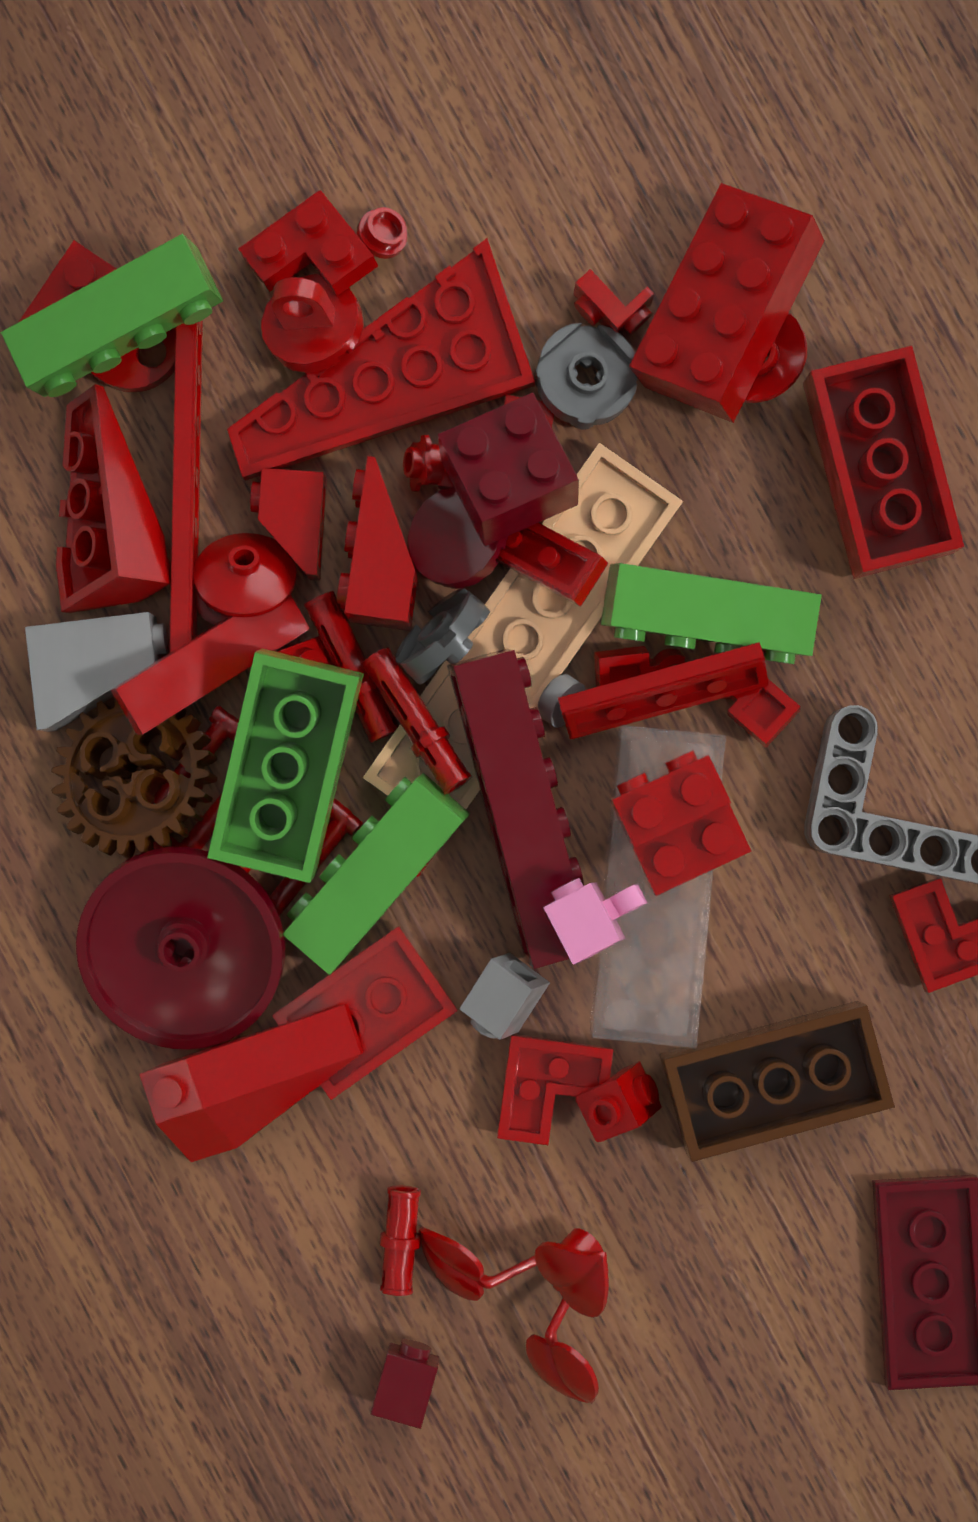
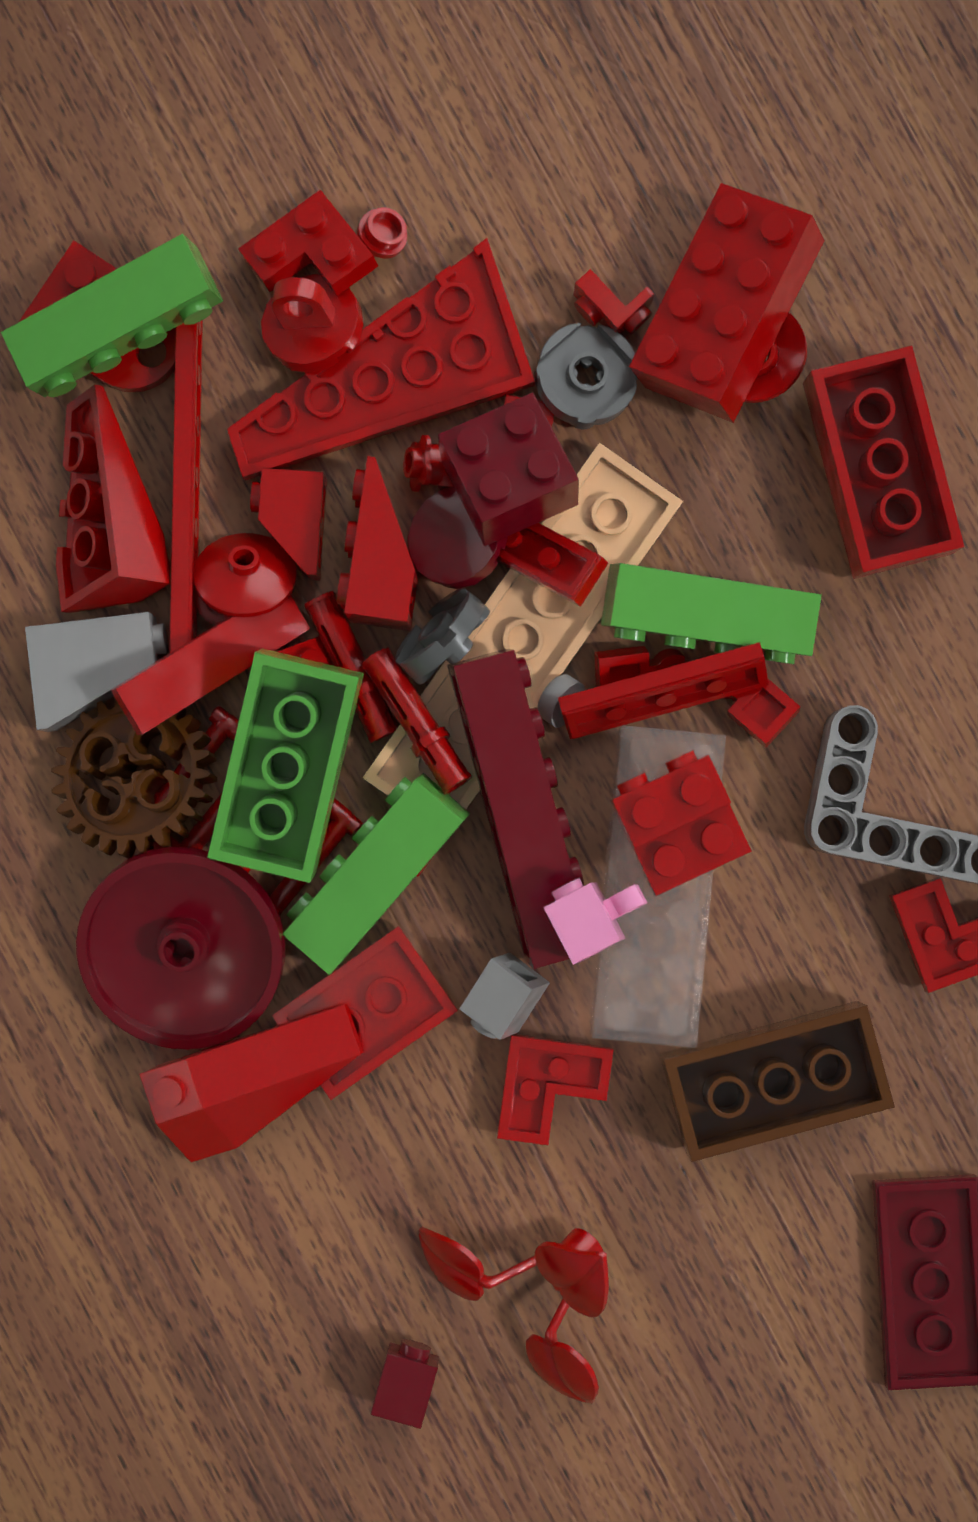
red pin [379,1185,421,1296] -> none
red bracket [576,1061,662,1142] -> none

